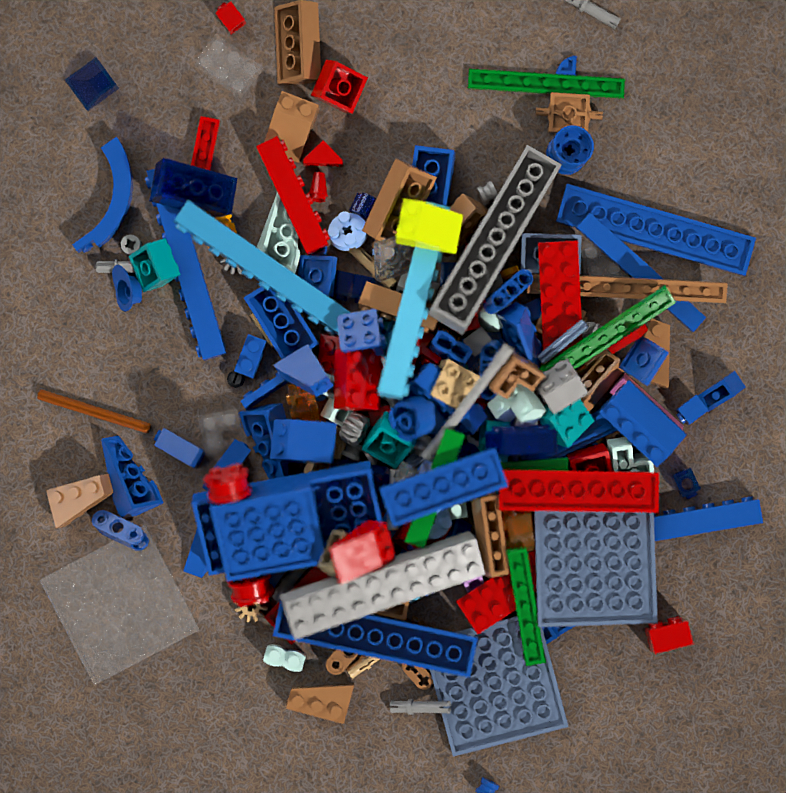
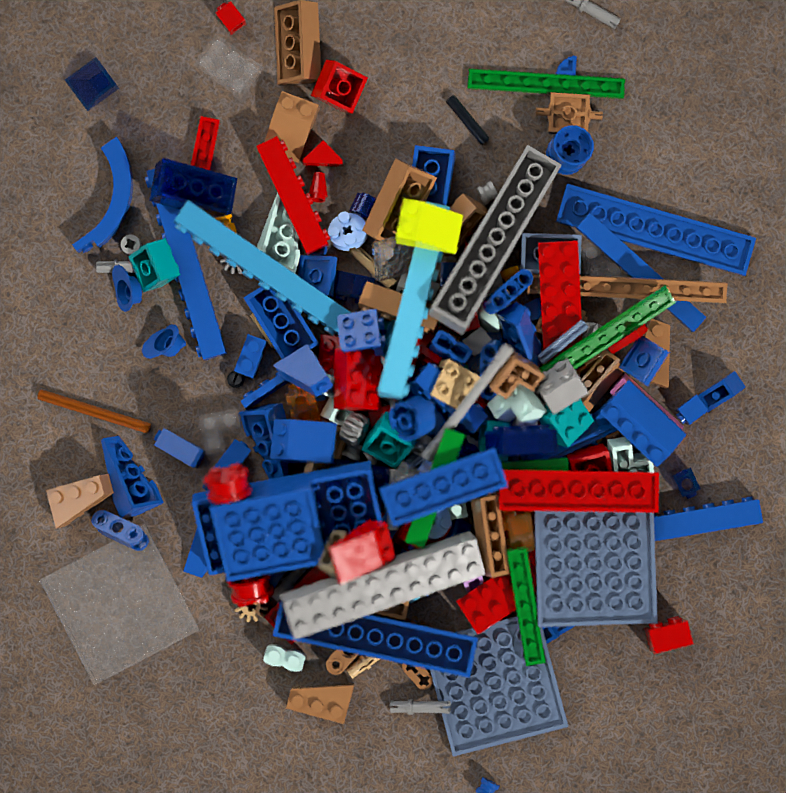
none -> blue piece [142,325,186,359]
none -> black axle [446,95,489,145]

